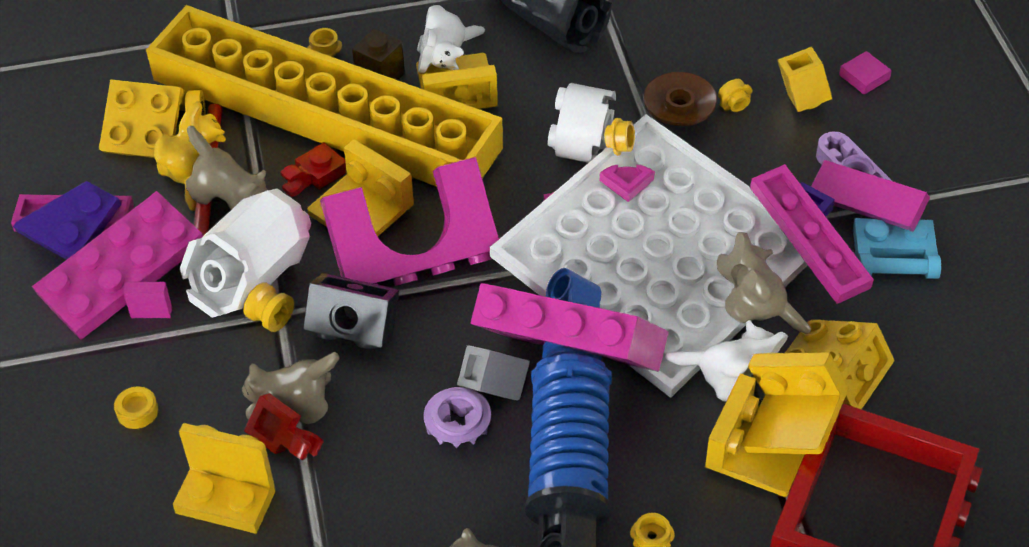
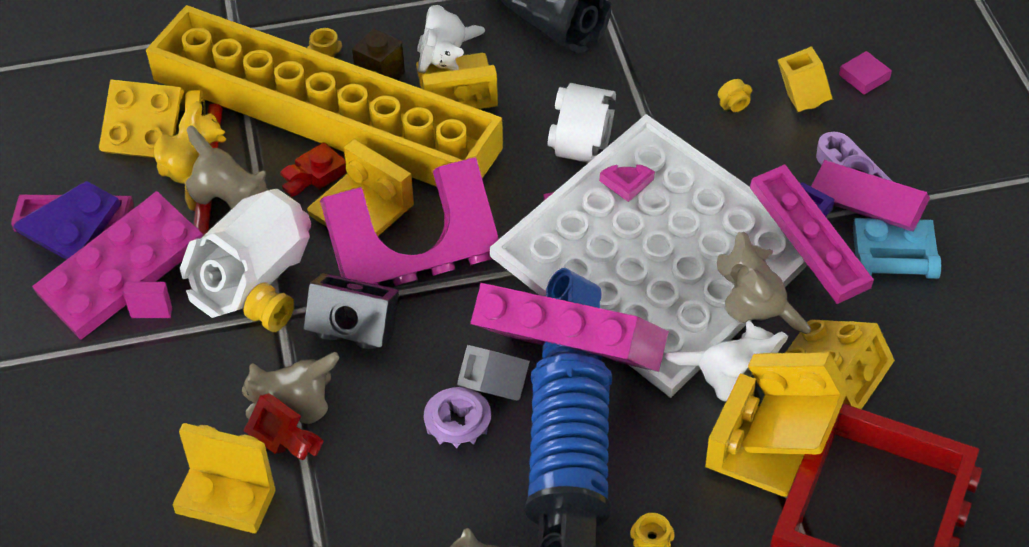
yellow tile [114,386,159,429] -> none
yellow plate [605,118,635,156] -> none
reddish brown dish [643,72,717,126] -> none

